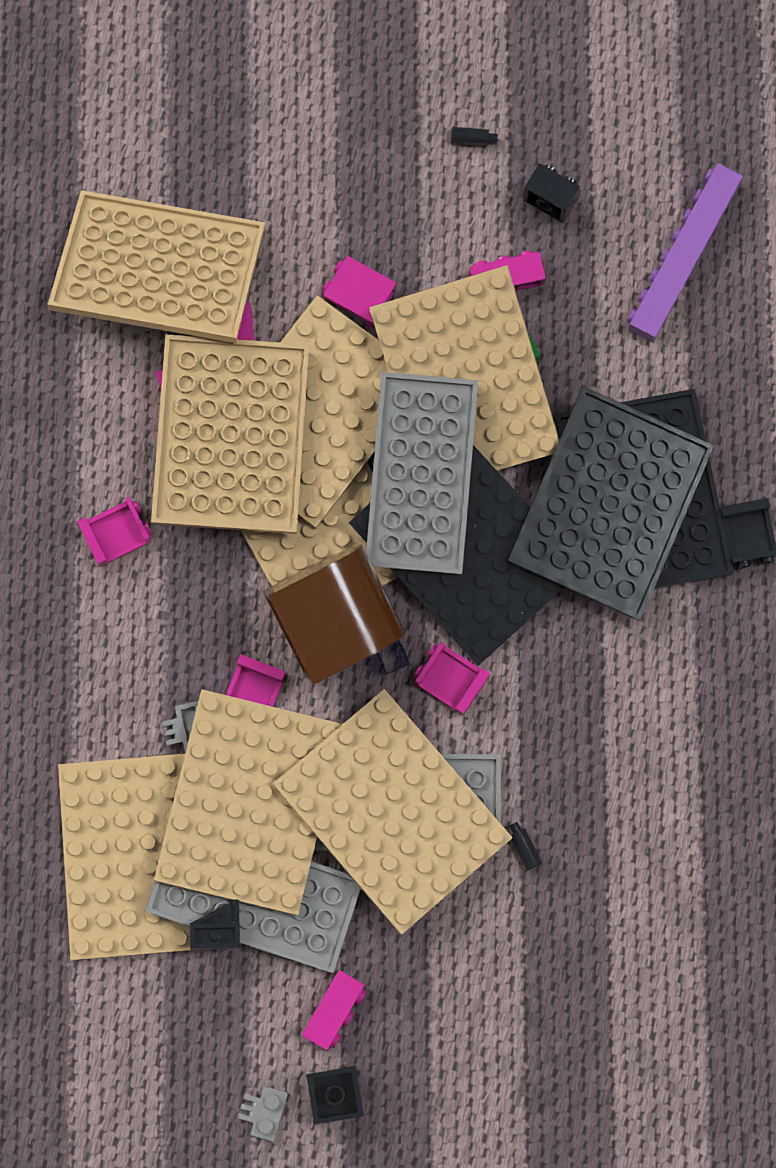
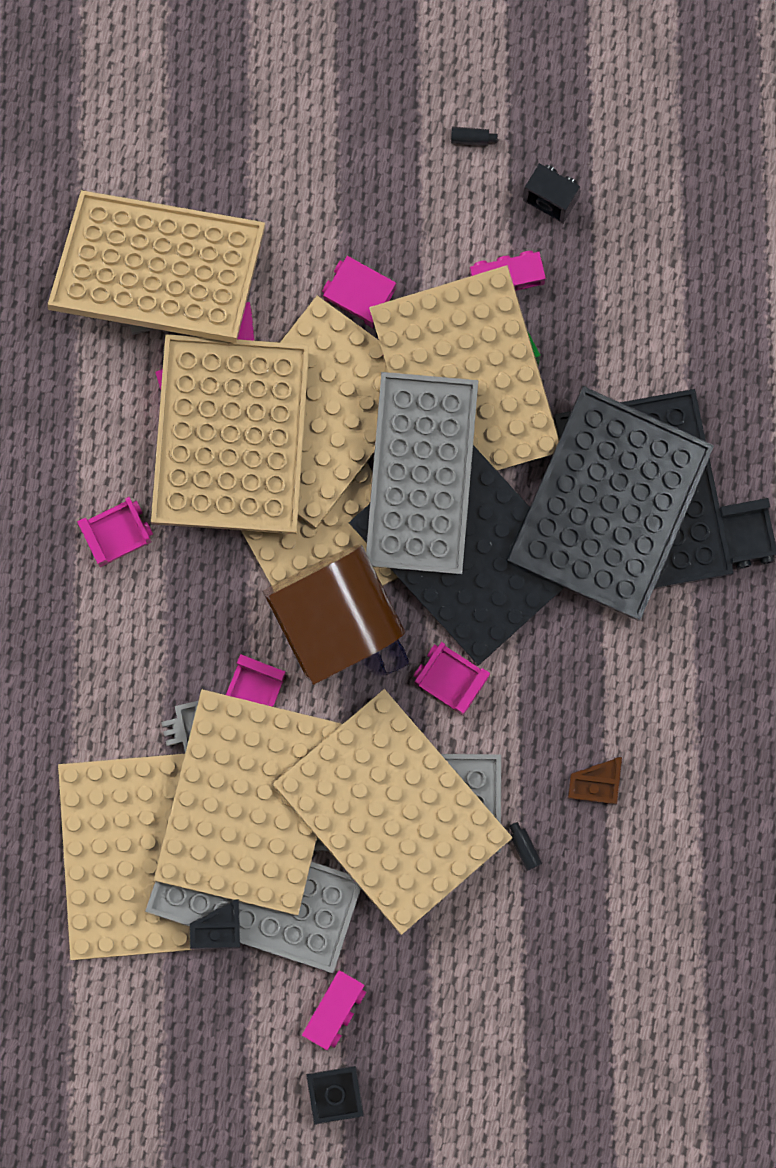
light grey hinge [237,1086,288,1142] -> none
medium lavender brick [627,163,743,343] -> none
none -> reddish brown wing [568,757,622,805]

